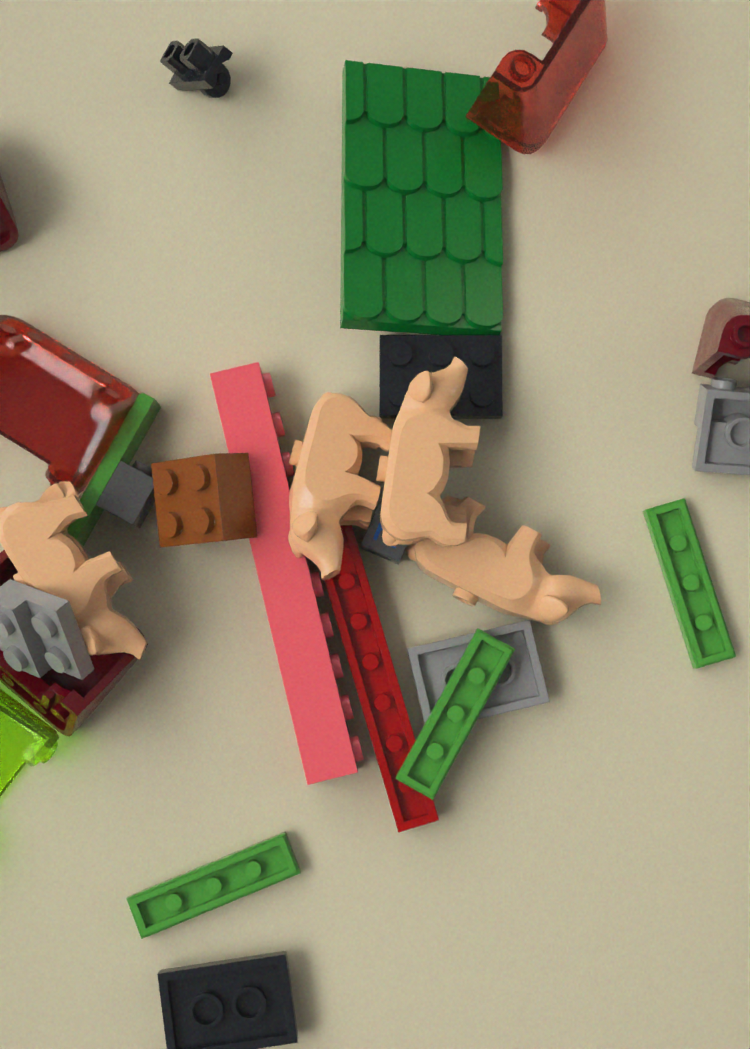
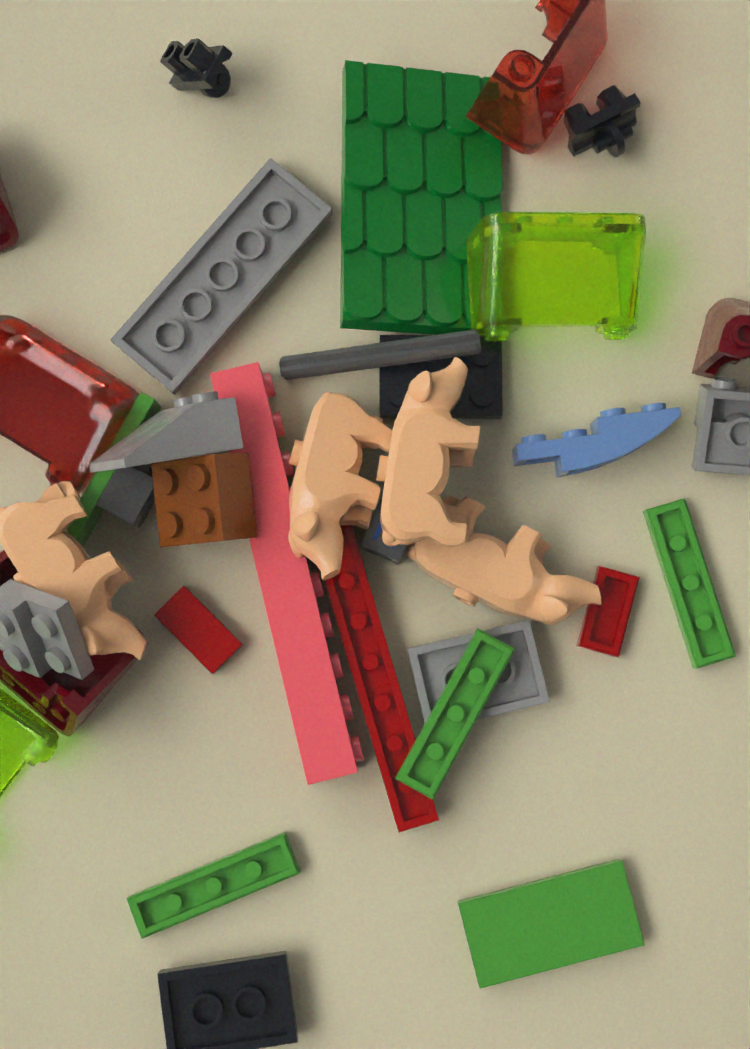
none -> light grey slope [89,391,244,473]
none -> light grey plate [110,158,333,395]
none -> red tile [154,585,243,674]
none -> dark grey axle [279,329,482,380]
none -> bright green tile [457,859,645,989]
none -> clear neon green windscreen [466,212,646,341]
none -> medium blue slope [512,403,681,478]
none -> black hips [564,85,641,157]
none -> red tile [576,566,640,657]

